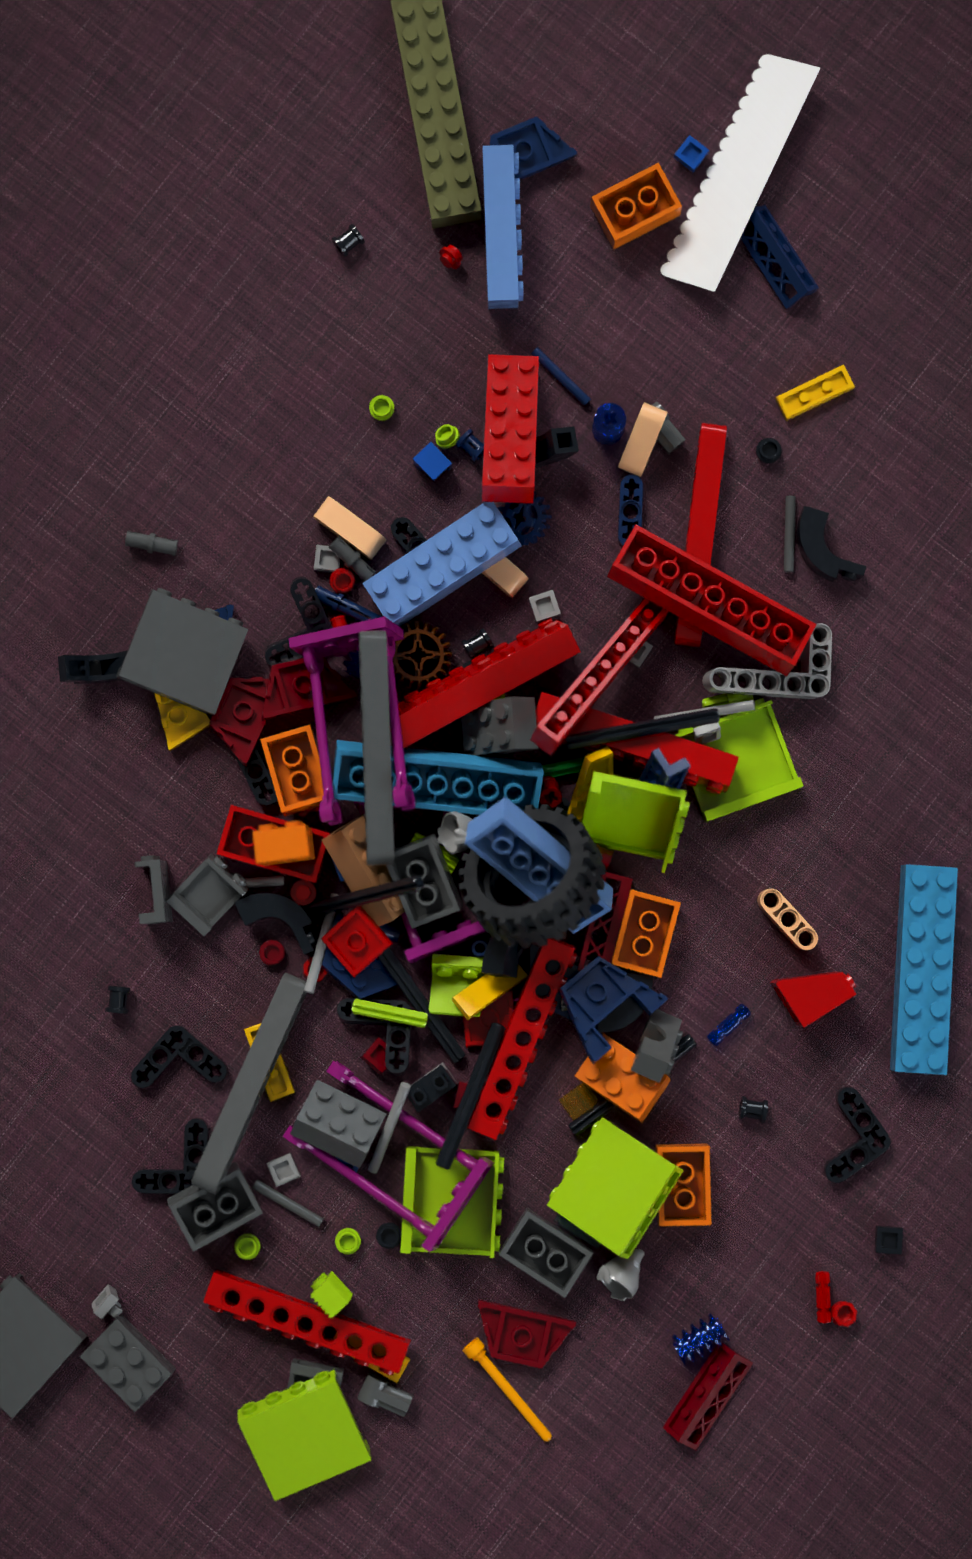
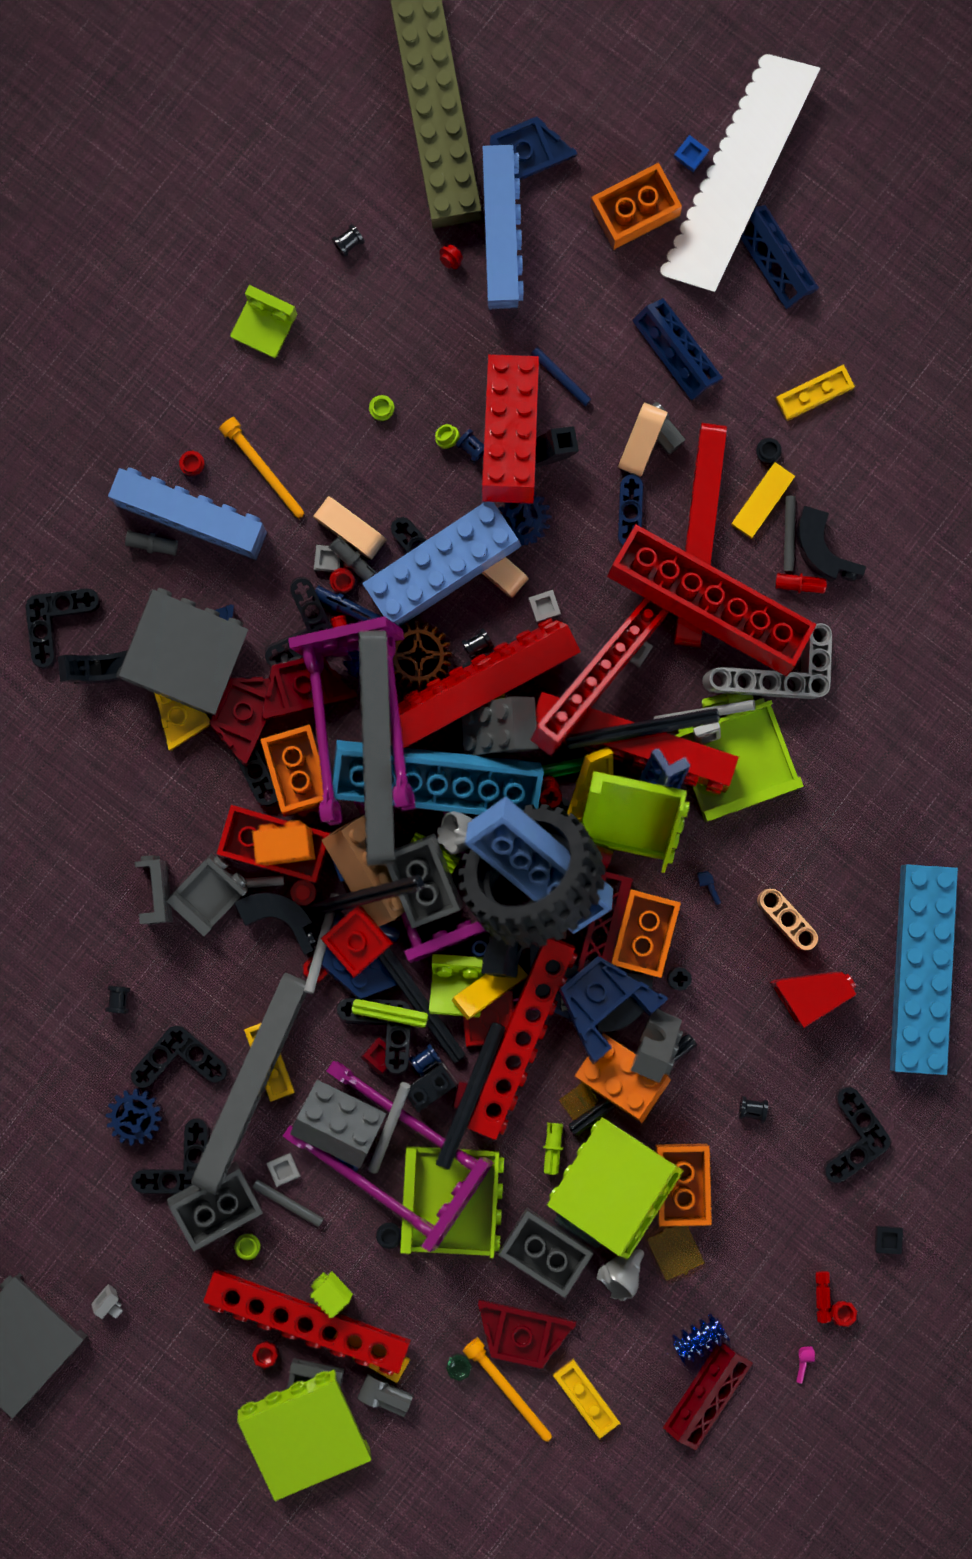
dark grey brick [80,1314,176,1412] -> none
dark red tile [259,940,285,965] -> none
lime plate [335,1228,361,1254] -> none
blue panel [413,442,452,480] -> none
clear blue piece [592,403,626,445] -> none
clear blue axle [707,1004,751,1046] -> none
none -> black beam [26,588,101,669]
none -> dark blue gear [105,1088,163,1145]
none -> medium blue brick [108,467,267,560]
none -> red plate [179,451,205,476]
none -> light orange piece [219,417,304,518]
none -> lime bracket [231,285,297,358]
none -> red tile [252,1341,279,1369]
none -> dark blue bush [409,1044,442,1077]
none -> clear green tile [446,1353,472,1381]
none -> lime axle [543,1123,563,1175]
none -> yellow tile [553,1359,620,1439]
none -> dark blue fence [632,298,723,400]
none -> clear yellow piece [647,1226,704,1281]
none -> black bush [667,967,692,991]
none -> dark blue hand [697,871,721,905]
none -> yellow tile [731,462,795,539]
none -> red axle [775,573,827,593]
none -> dark pink hand [796,1346,815,1383]

